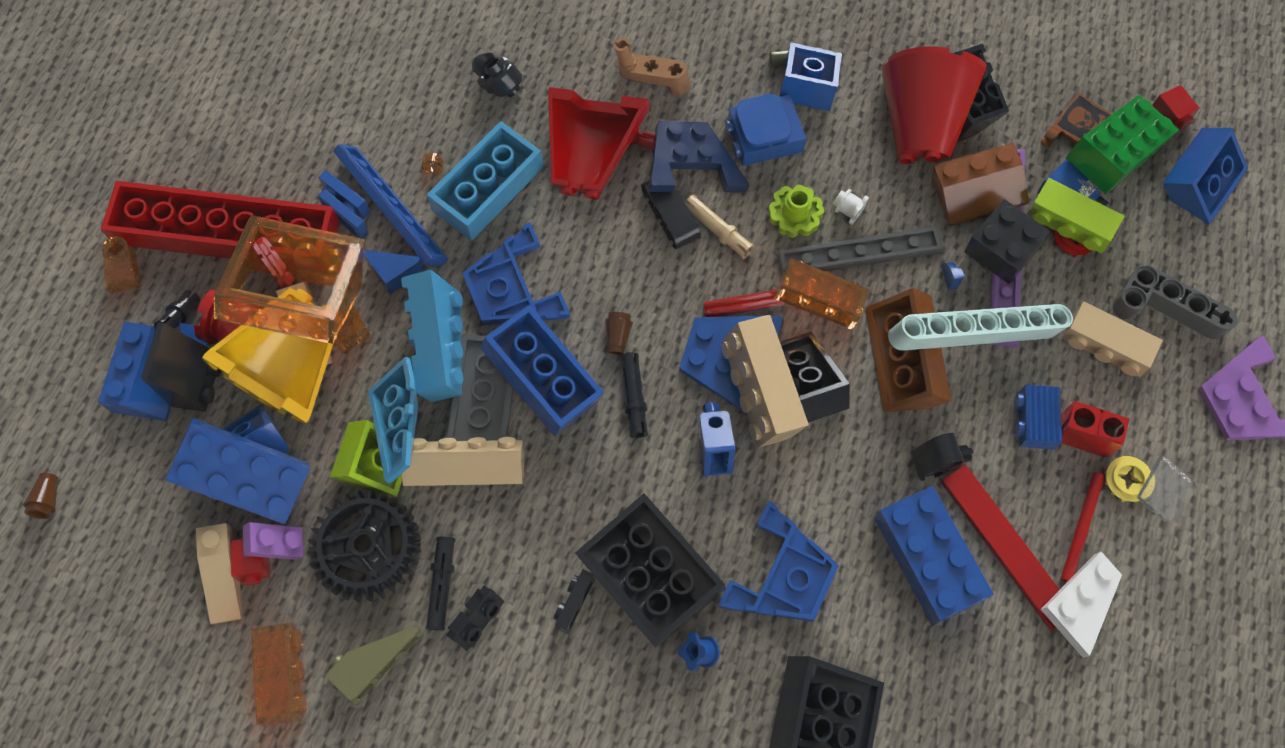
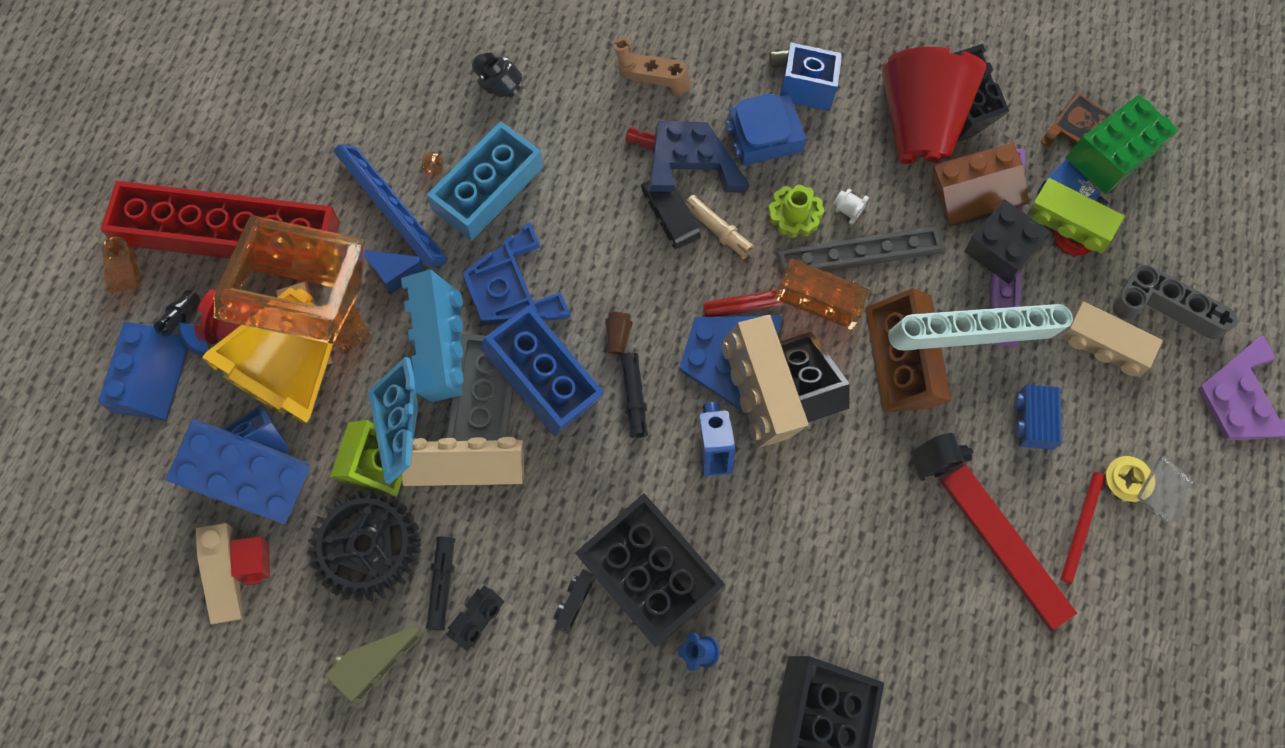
reddish brown cone [23,473,58,519] -> none
black slope [141,322,222,412] -> none
medium lavender plate [243,522,303,560] -> none
red axle [251,236,295,289] -> none
clear orange brick [251,623,307,727] -> none
blue plate [318,170,371,220] -> none
blue tile [318,189,368,239] -> none
red cone [548,87,650,200] -> none
blue wing [718,501,839,622] -> none
blue brick [874,486,994,626] -> none
blue tile [941,262,964,290] -> none
white wing [1041,552,1122,658] -> none
red piece [1061,400,1130,457] -> none
red brick [1152,84,1200,130] -> none
blue slope [1163,128,1248,224] -> none

